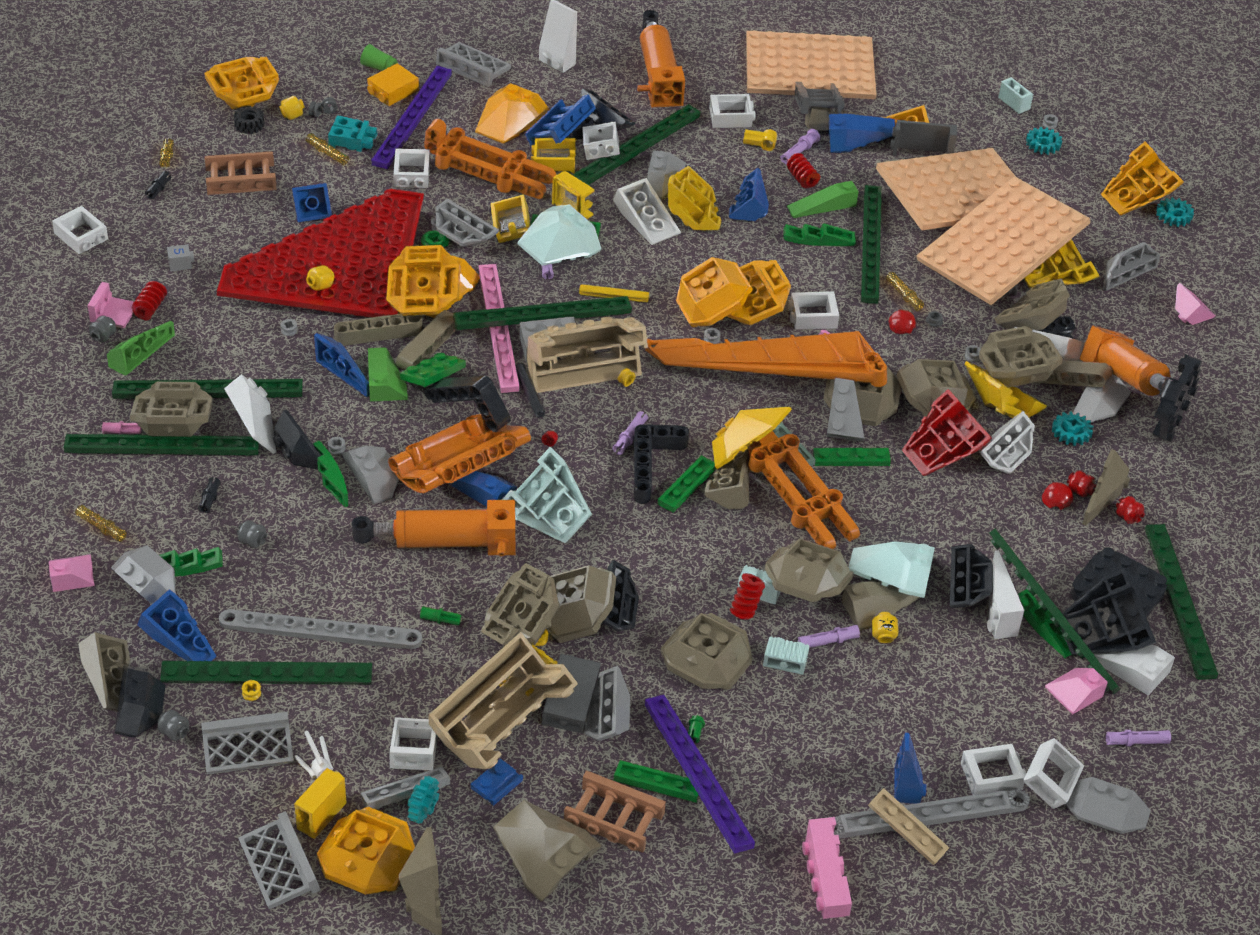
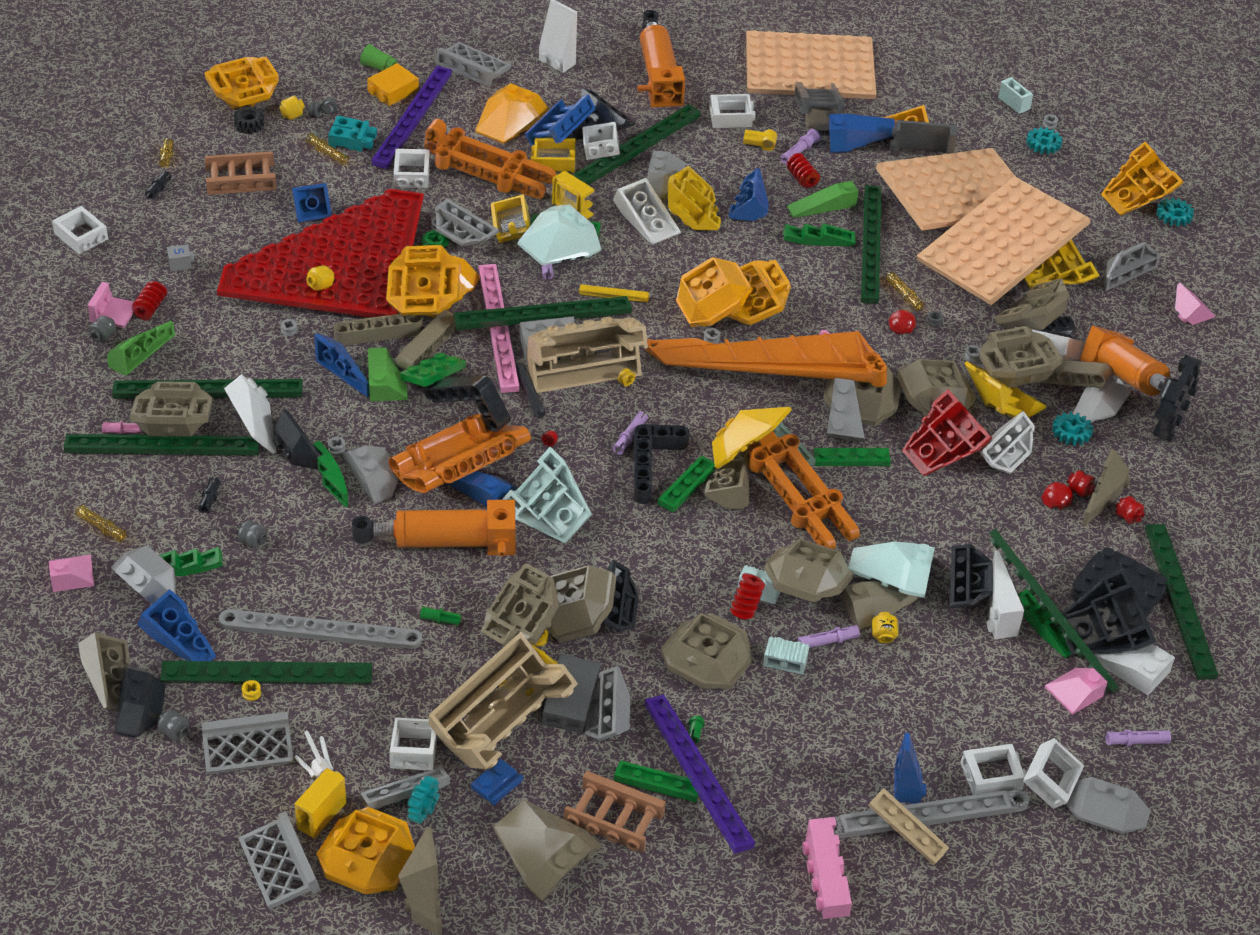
white window [788,292,839,329] -> none

